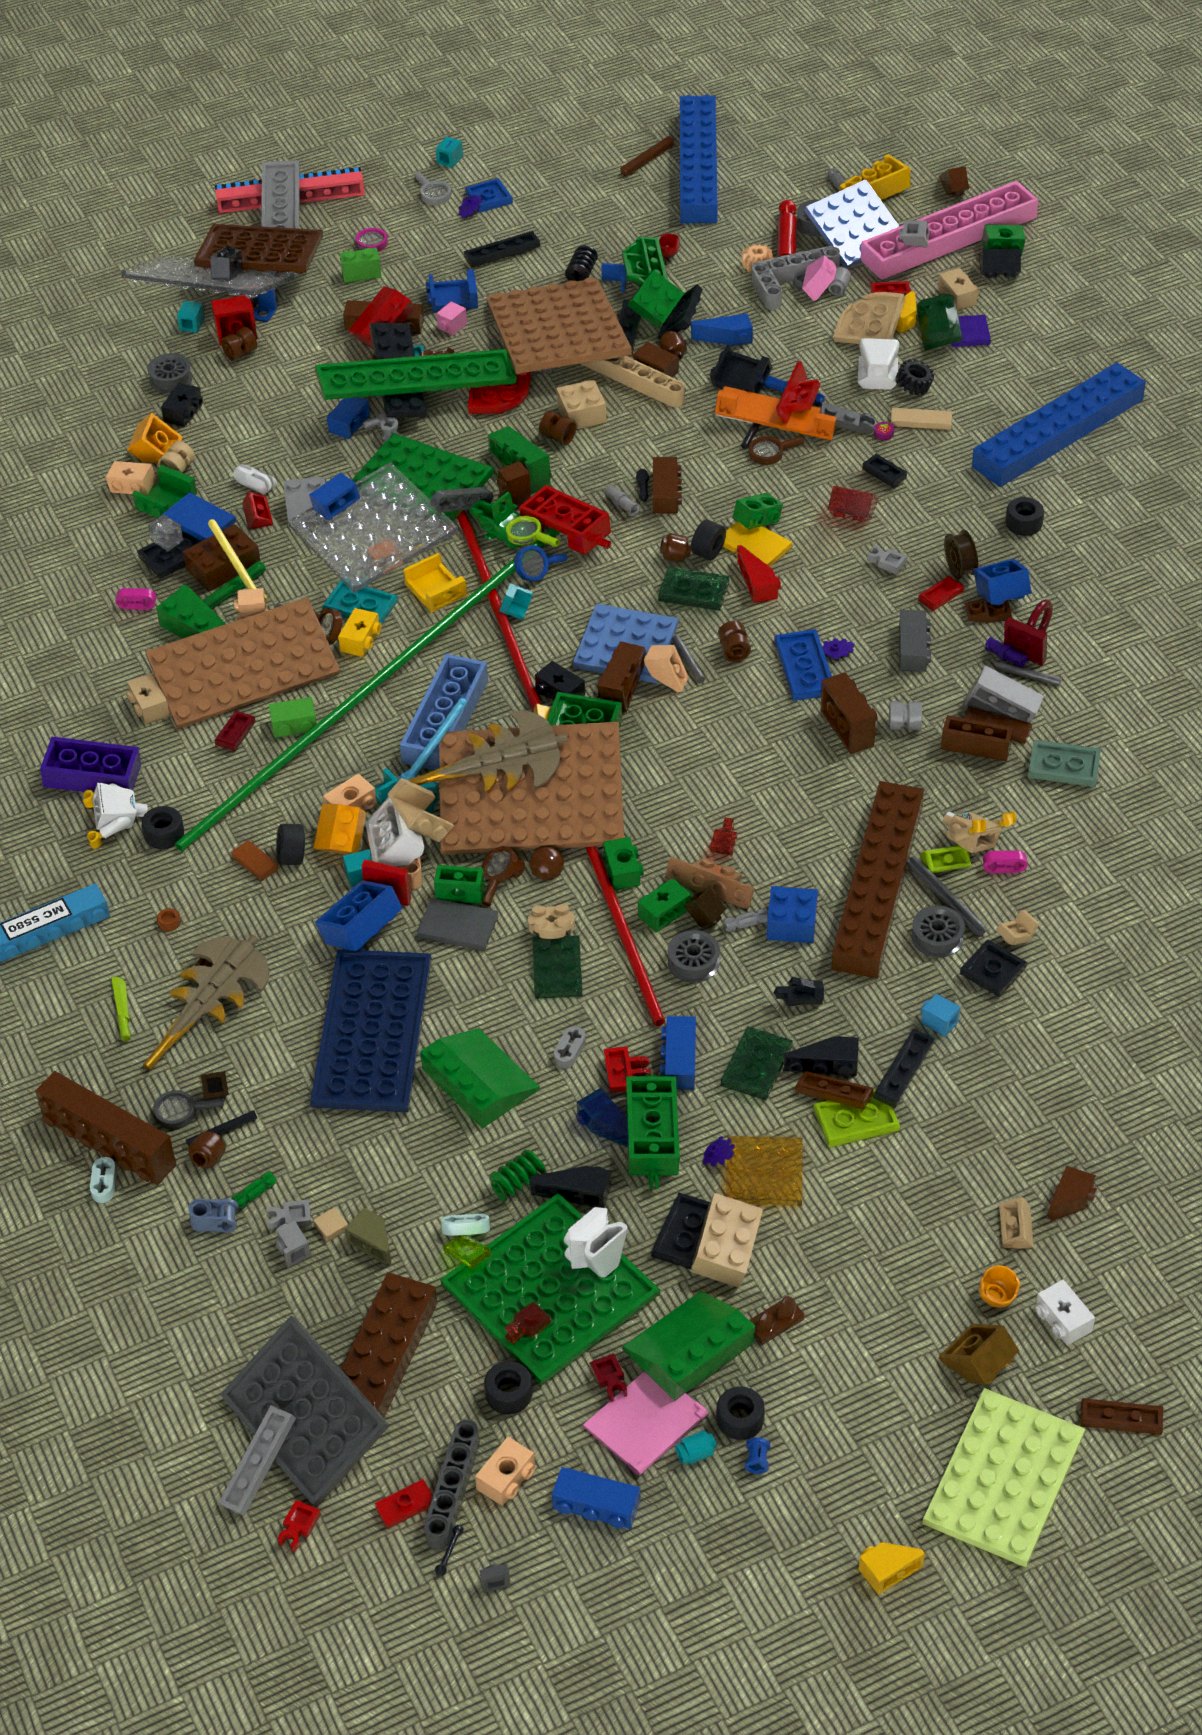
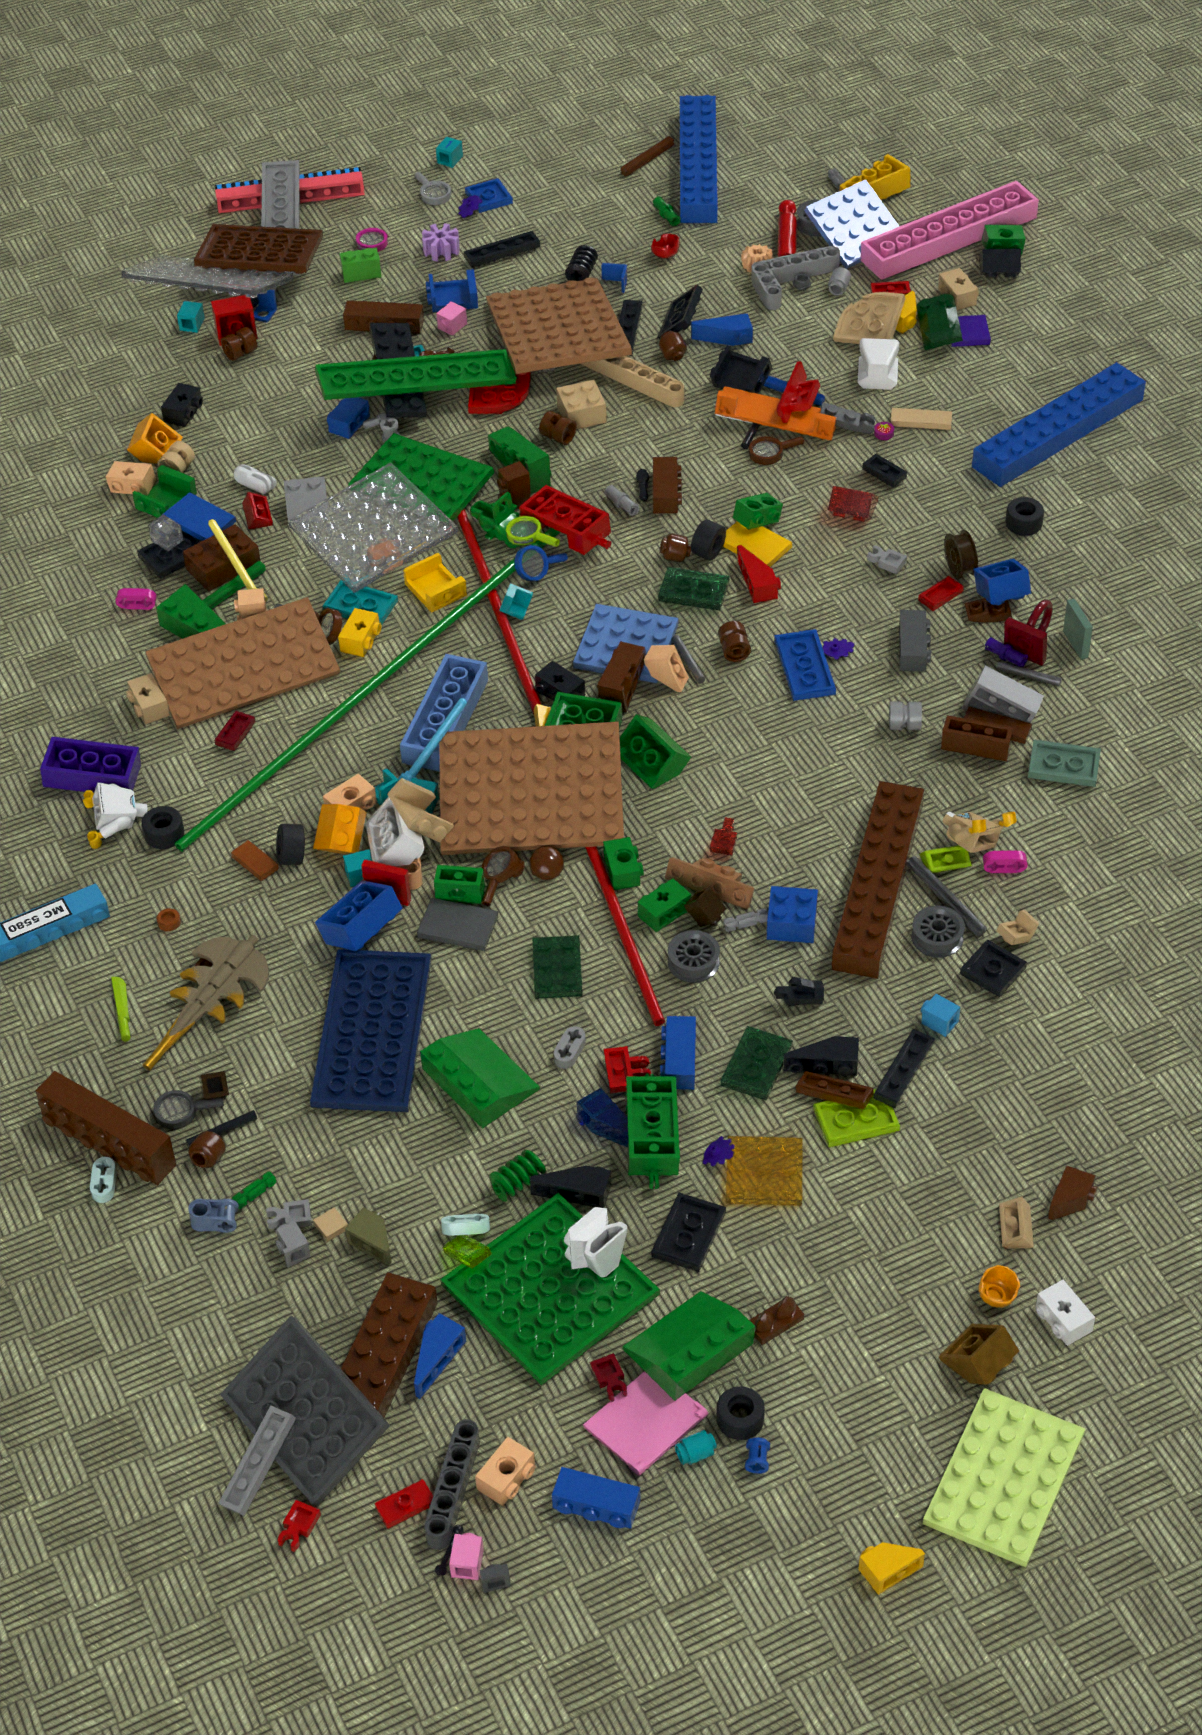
dark grey wheel [147,353,192,393] -> none
black brick [211,246,242,281] -> none
bright green brick [268,697,317,738] -> none
blue brick [309,473,360,521] -> none
red slope [348,286,414,349] -> none
dark tan animal [407,711,568,793] -> none
dark grey beam [430,487,494,512] -> none
black tyre [484,1361,533,1414] -> none
clear red plate [505,1301,551,1344] -> none
tan plate [528,904,575,939] -> none
green wedge [622,236,668,287] -> none
green brick [627,270,684,328] -> none
reddish brown brick [633,342,679,377] -> none
tan brick [690,1193,763,1288] -> none
bright pink slope [802,255,837,301] -> none
reddish brown brick [820,672,878,755] -> none
black tyre [895,359,935,395] -> none
light grey brick [900,221,930,248] -> none
reddish brown slope [939,167,969,197] -> none
reddish brown tile [1080,1398,1163,1435] -> none
none -> blue slope [414,1313,466,1399]
none -> lavender gear [422,223,460,261]
none -> bright pink brick [449,1533,484,1580]
none -> green slope [620,714,691,789]
none -> green pin [652,196,681,226]
none -> sand green tile [1063,598,1093,660]

